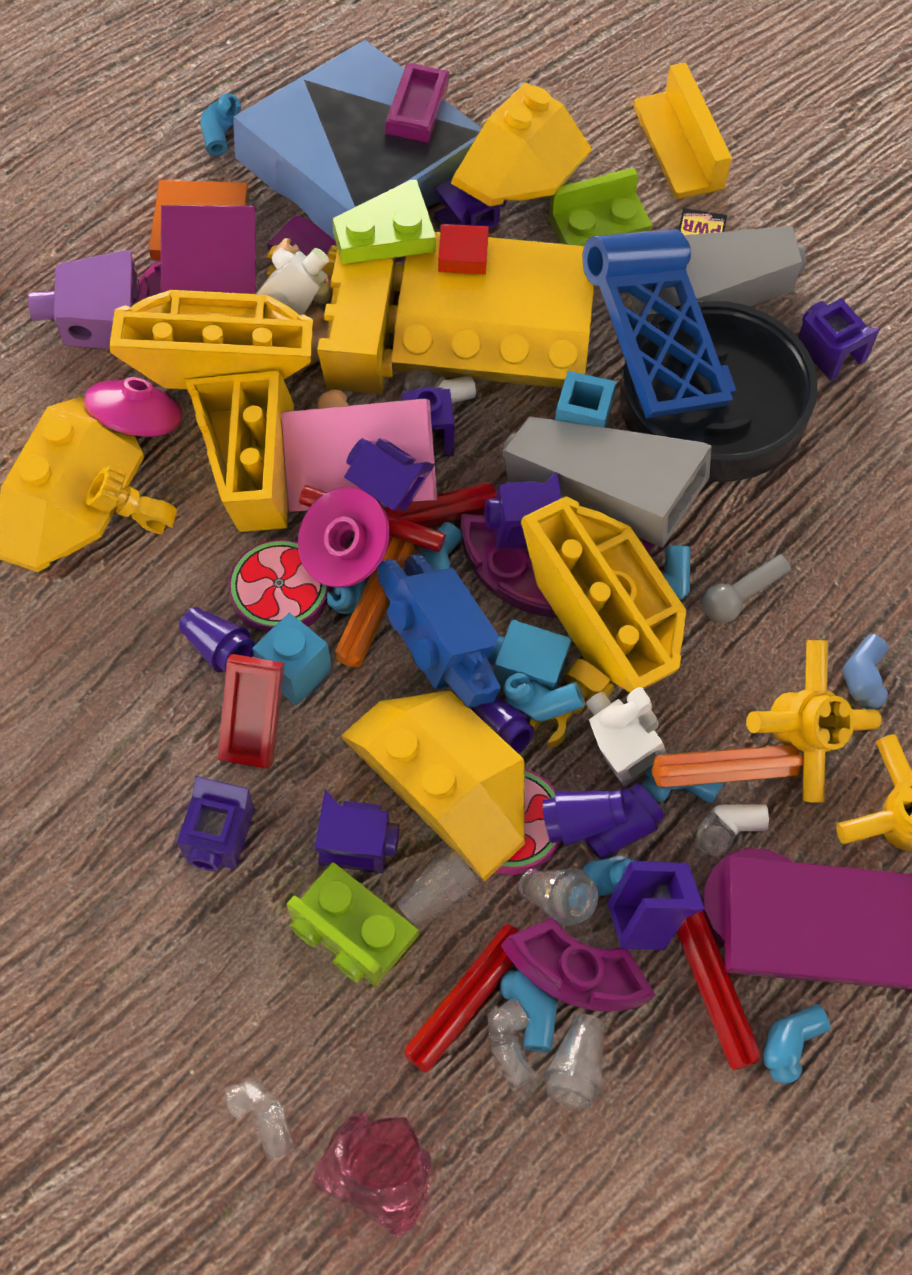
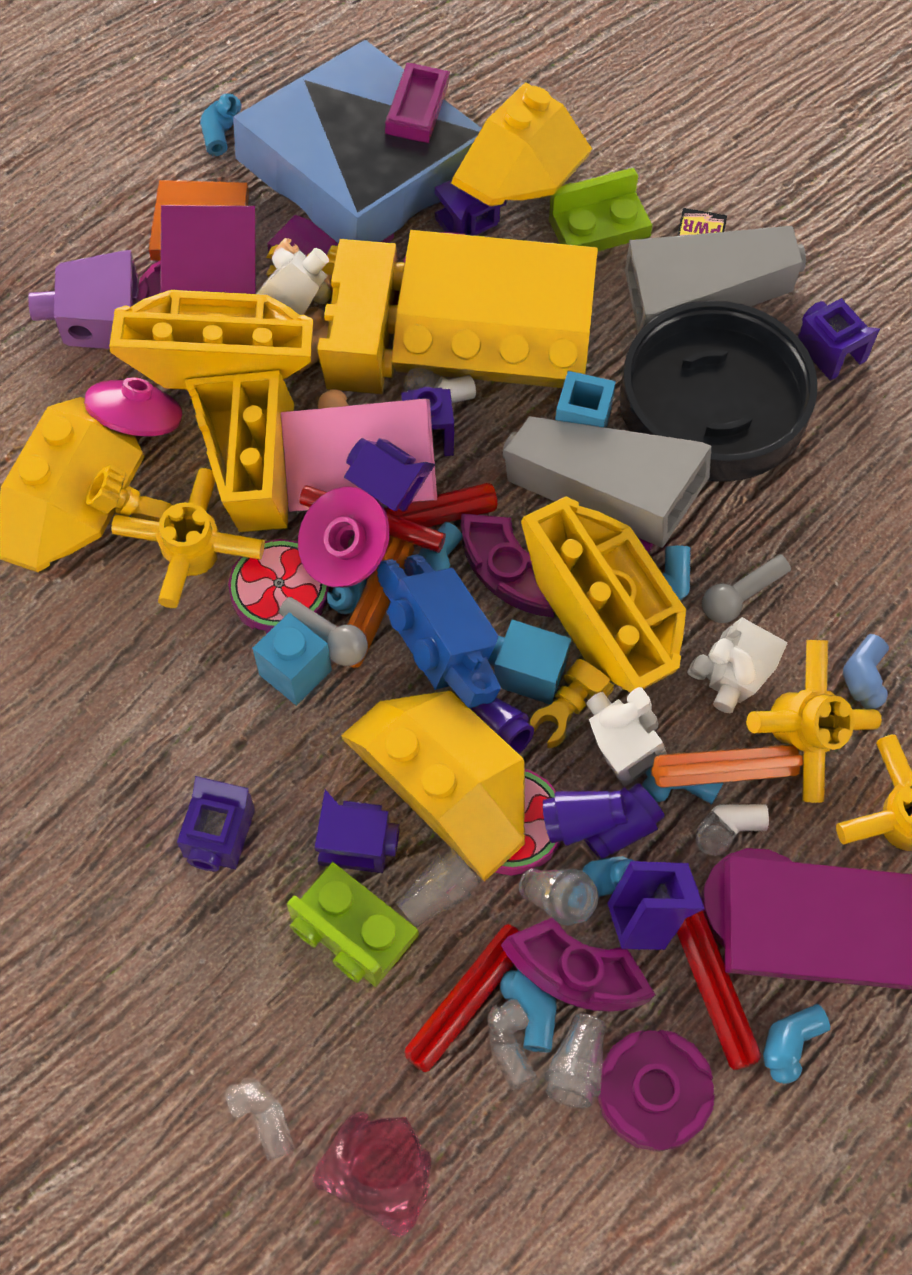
dark purple cone [179,607,255,673] -> none
tile [217,654,284,769] -> none
wing [333,180,436,264] -> none
red tile [438,224,489,274] -> none
dark purple window [484,471,562,548] -> none
dark azure arm [504,673,585,722] -> none
blue piece [582,229,737,419] -> none
yellow panel [633,62,732,199] -> none
none -> yellow bar [111,468,265,608]
none -> light grey bar [279,597,368,666]
none -> magenta tile [596,1030,715,1152]
none -> white piece [687,617,788,713]

